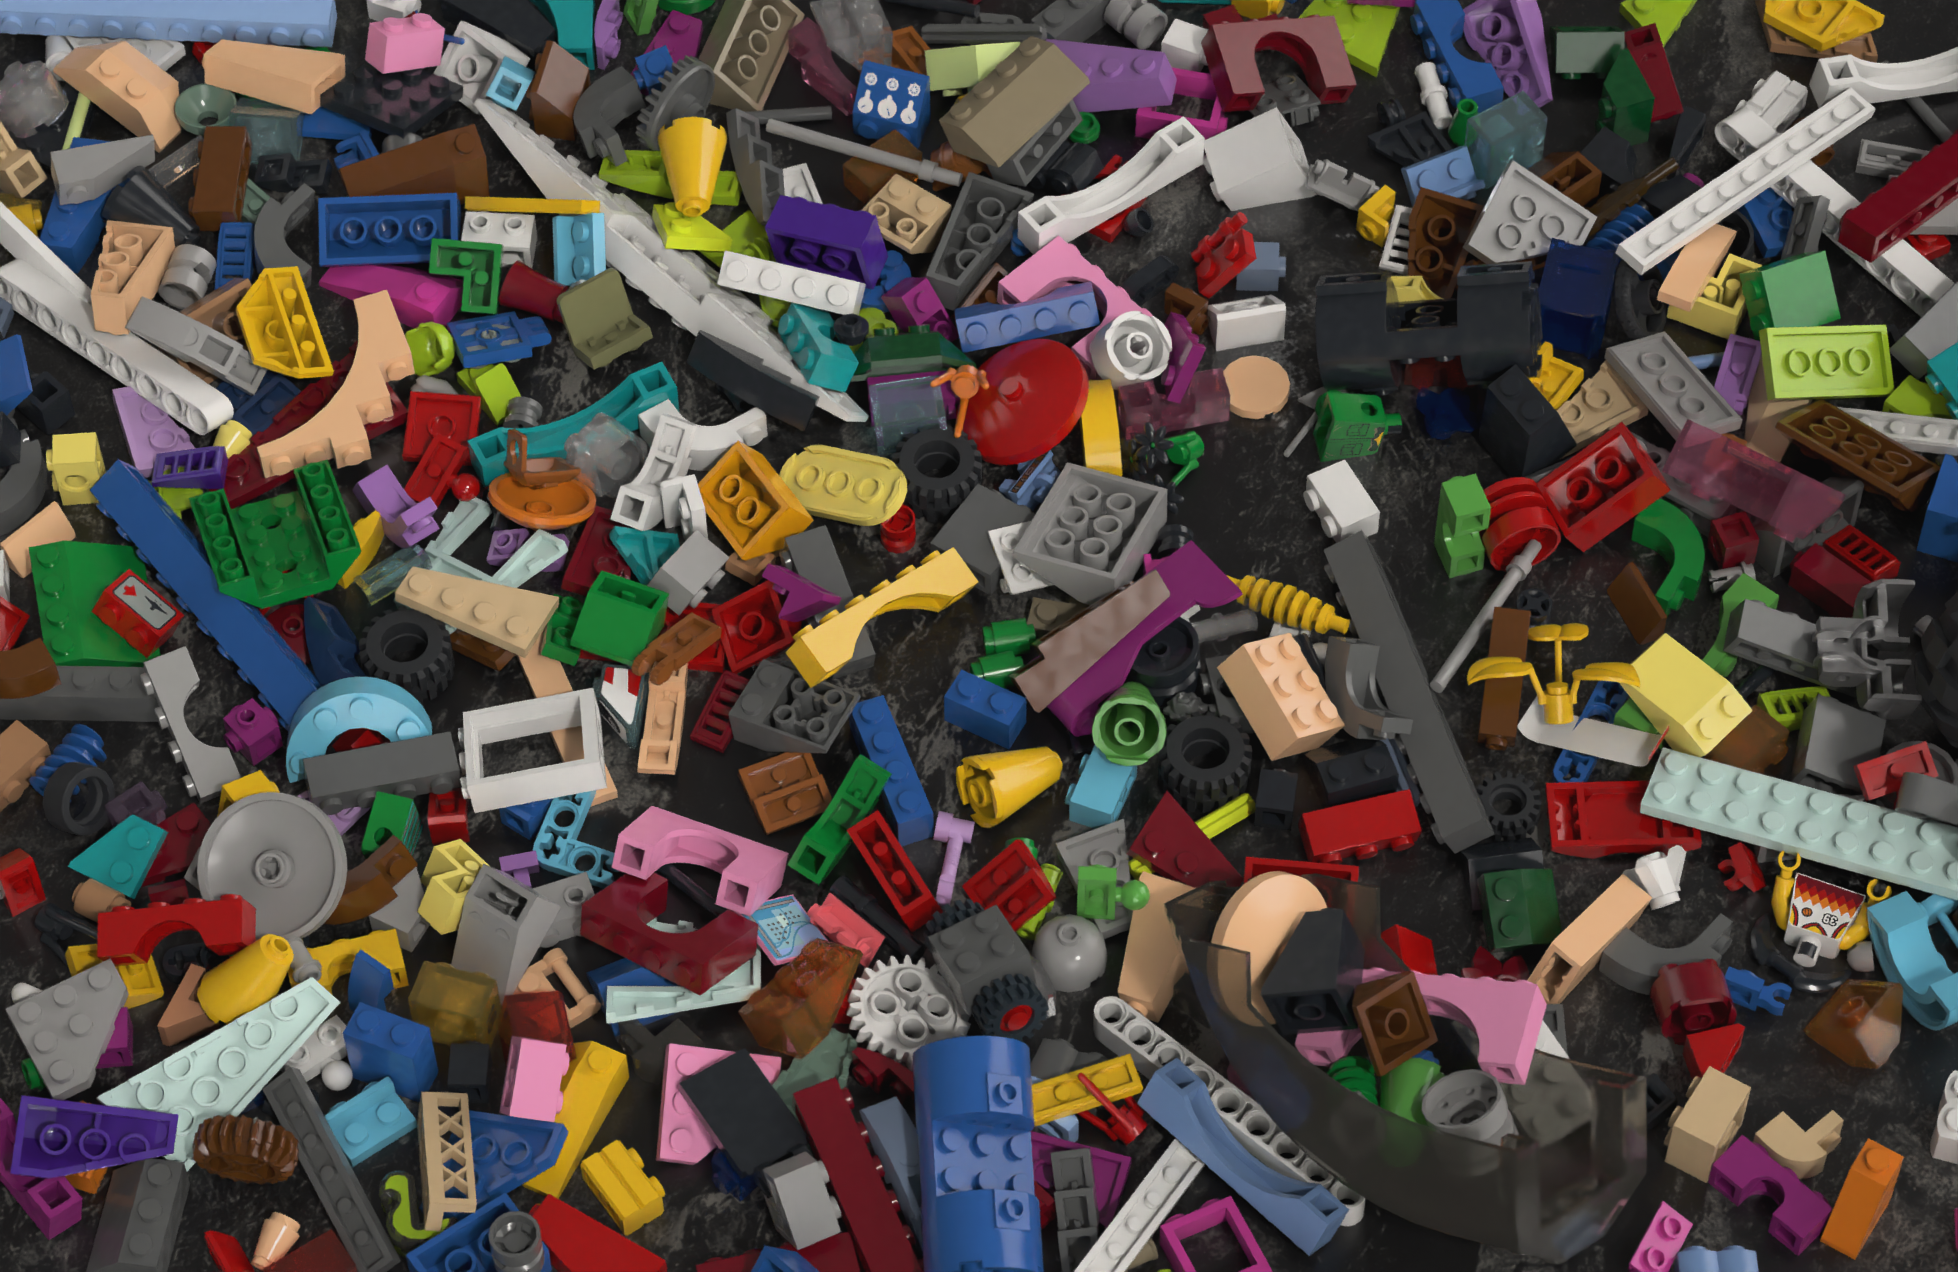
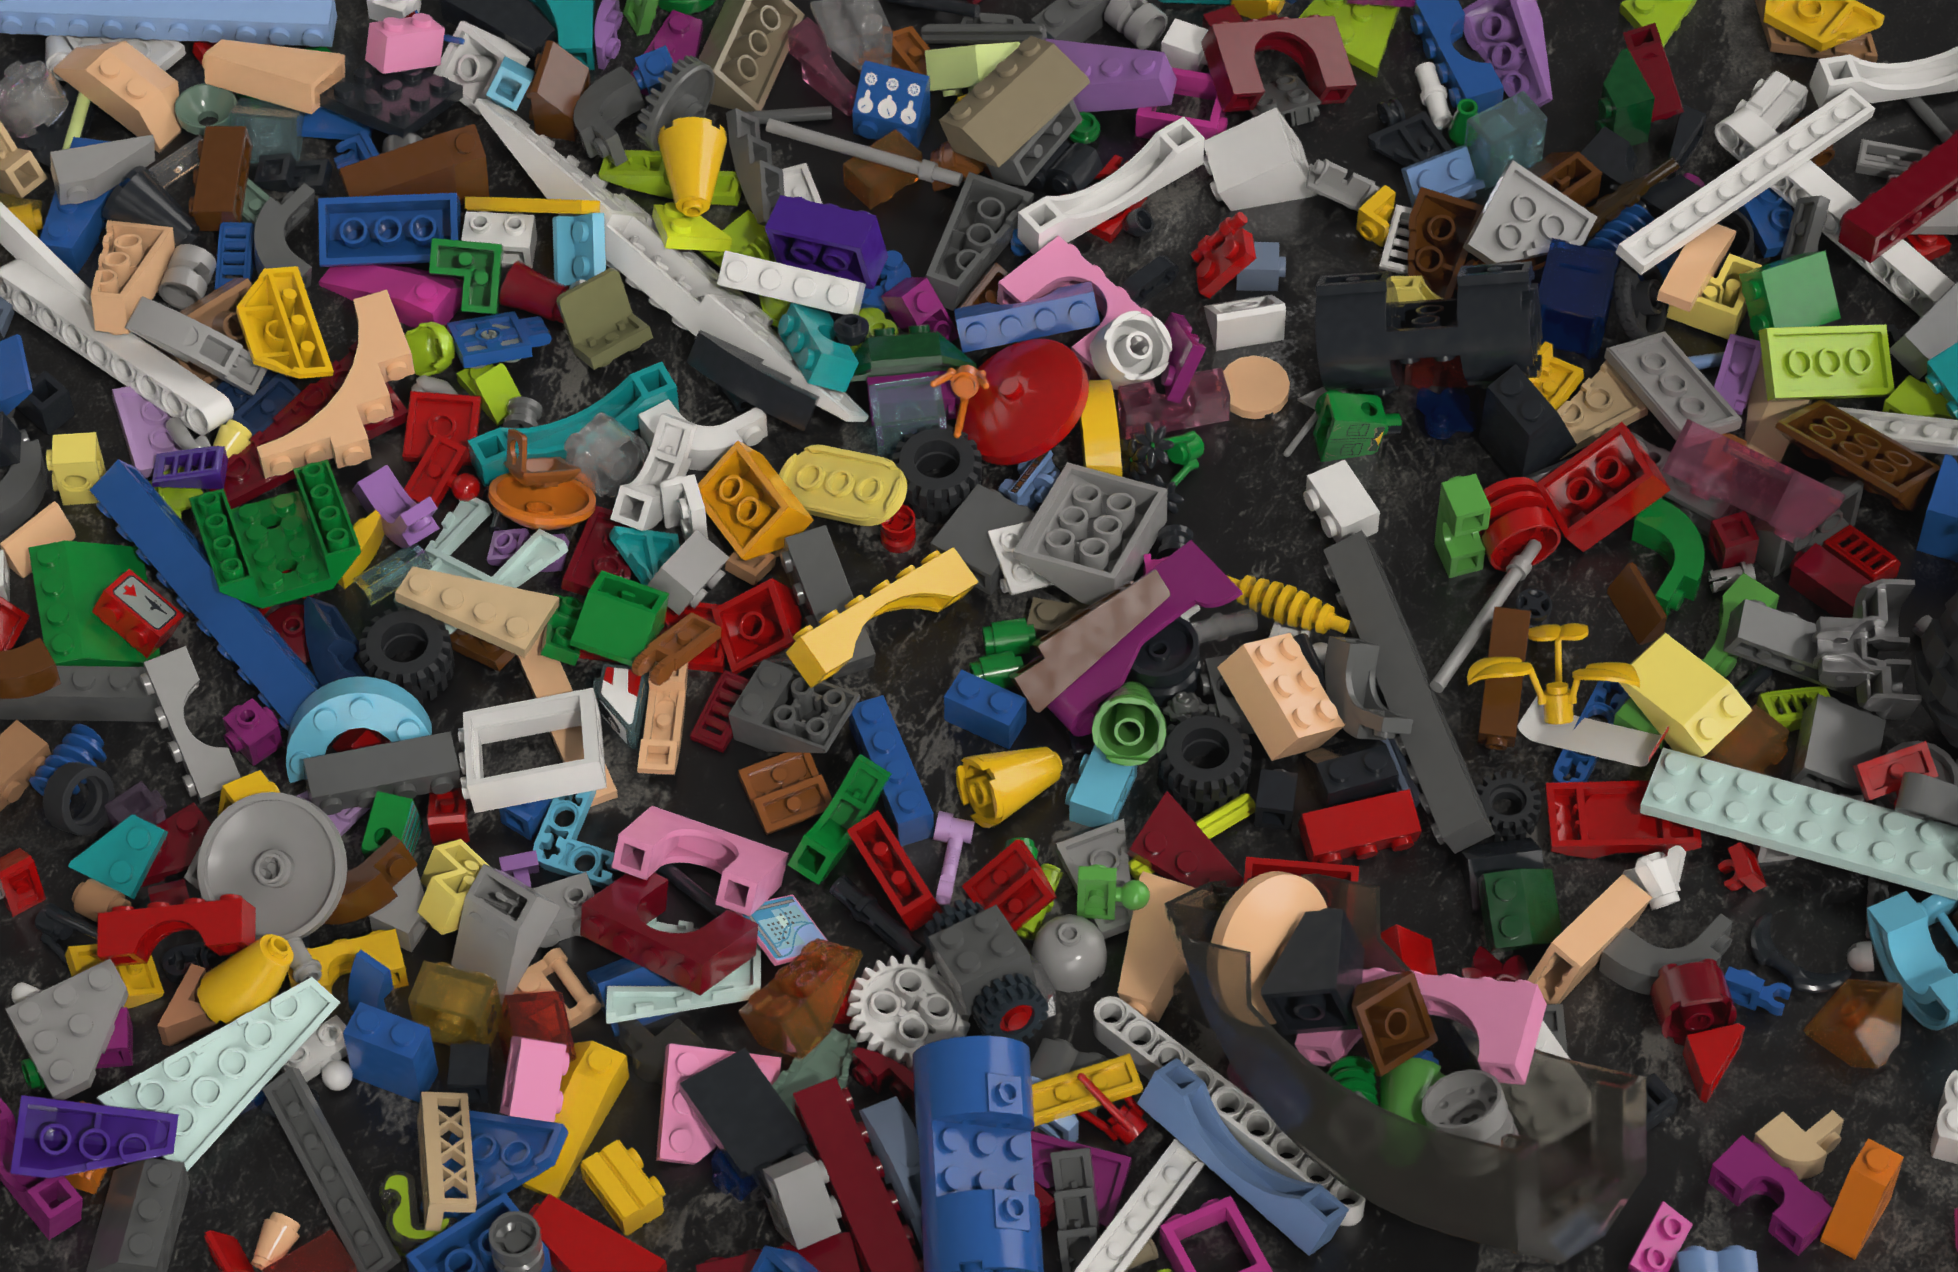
reddish brown gear [193,1114,299,1185] -> none
medium azure bracket [324,1077,417,1167] -> none
magenta slope [762,563,842,622] -> none
coral hinge [807,893,885,967] -> none
tan slope [862,174,952,254] -> none
reddish brown bracket [1165,282,1210,335] -> none
slope [1550,26,1625,79] -> none
tan brick [1664,1066,1751,1183] -> none
torso [1771,850,1892,967] -> none
none -> light grey arm [166,417,211,450]

